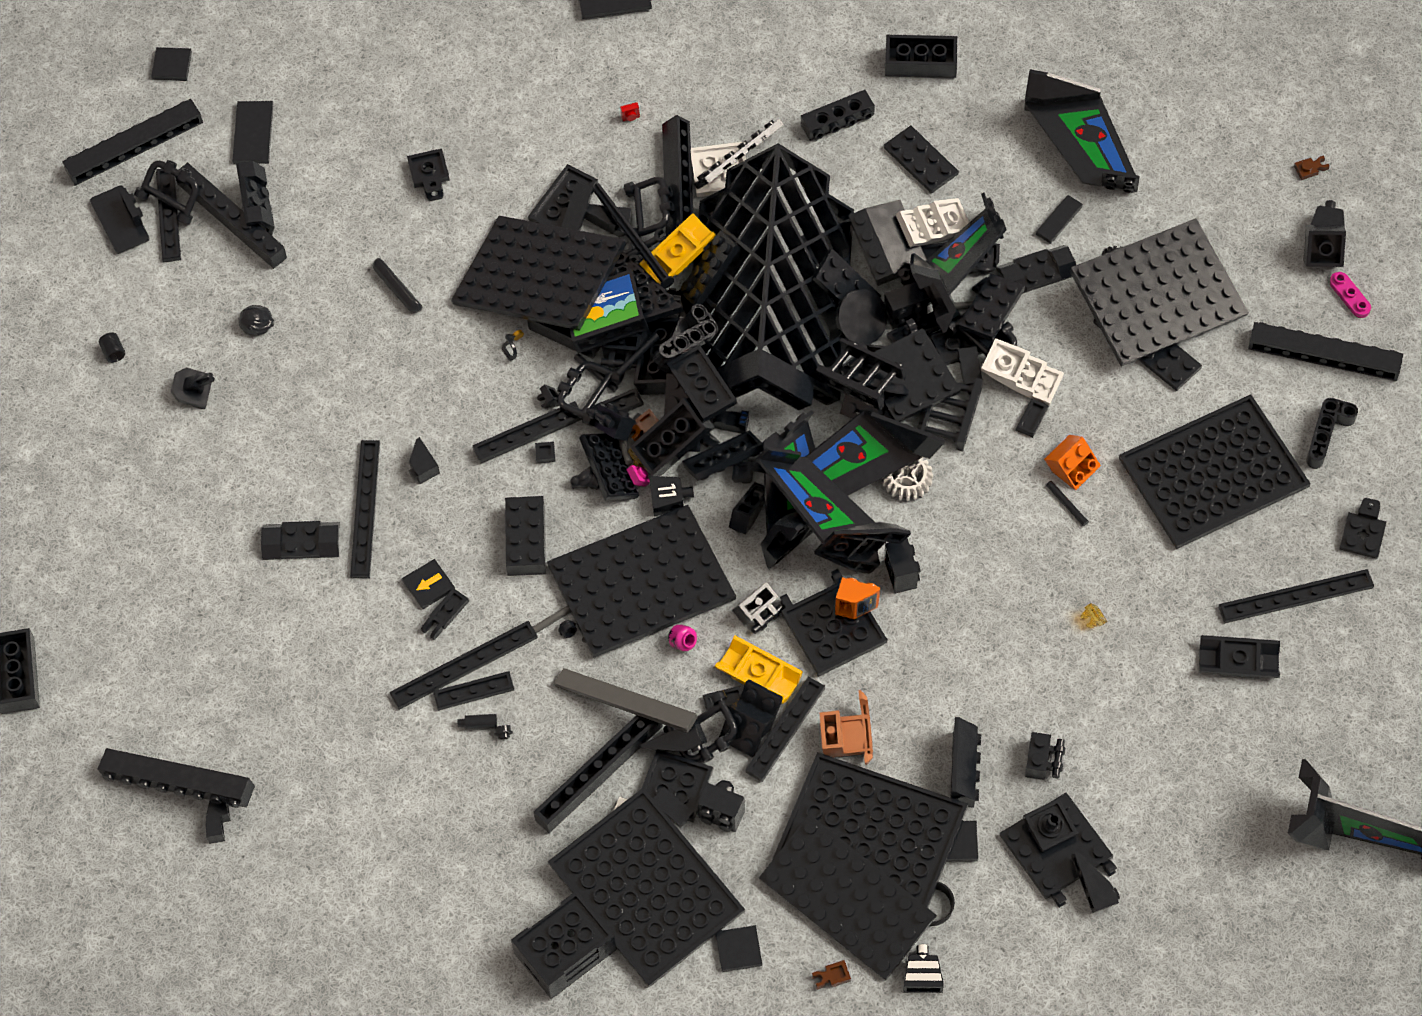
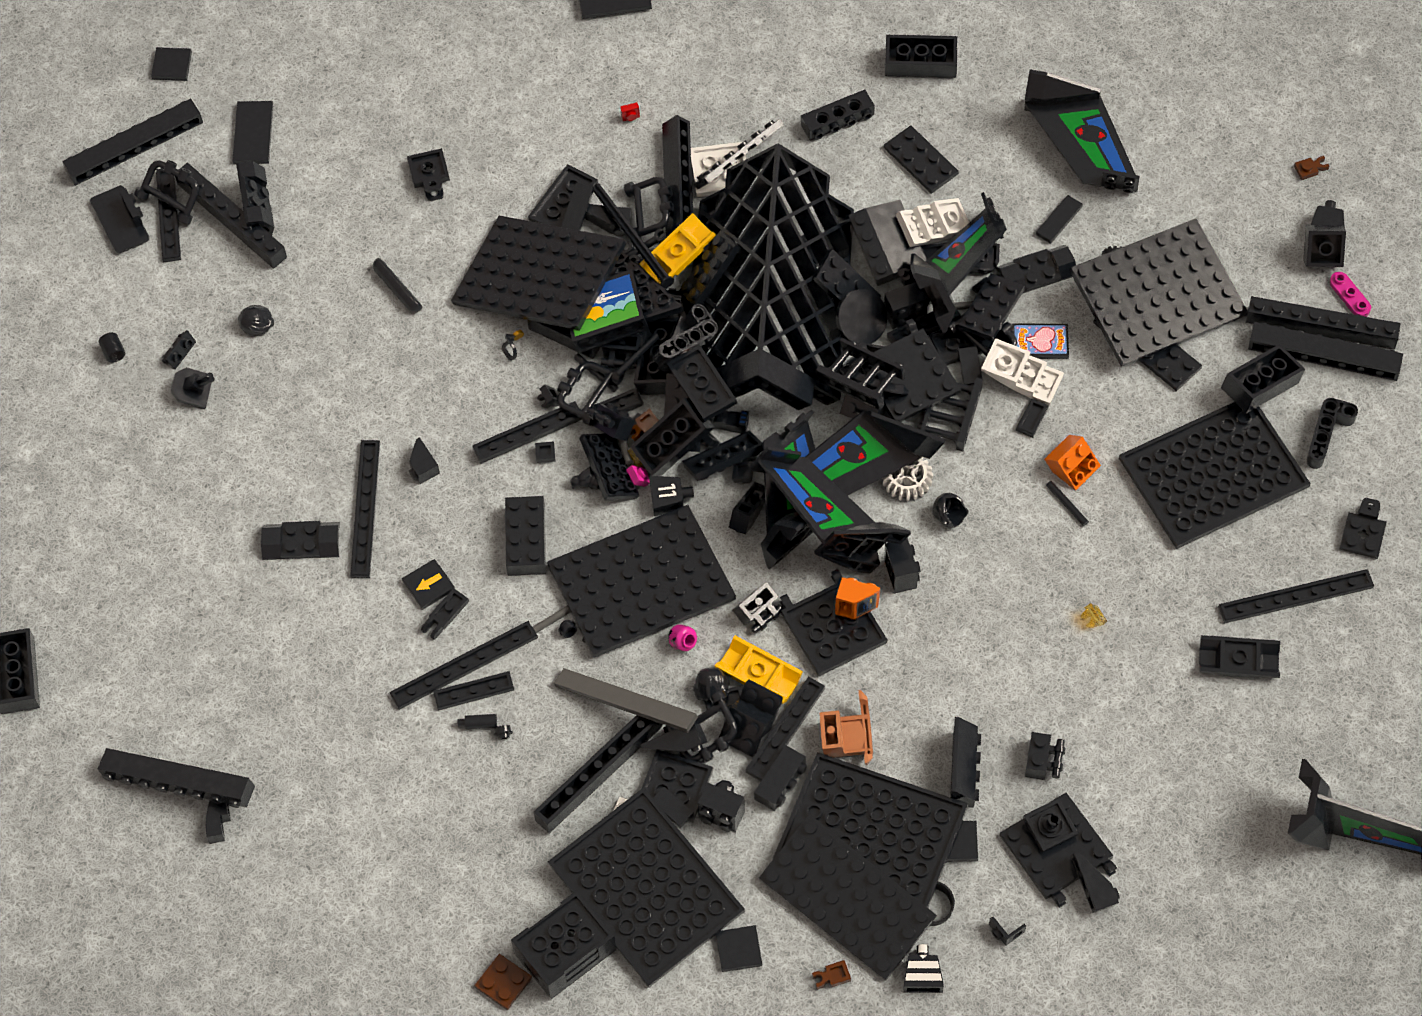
none -> black hinge [162,330,196,370]
none -> reddish brown plate [474,953,532,1010]
none -> black hair [693,667,730,701]
none -> black brick [754,745,807,811]
none -> black hair [933,493,969,528]
none -> black bracket [989,917,1026,946]
none -> tile [1012,323,1069,359]
none -> black brick [1221,344,1305,413]
none -> black brick [1246,296,1401,350]

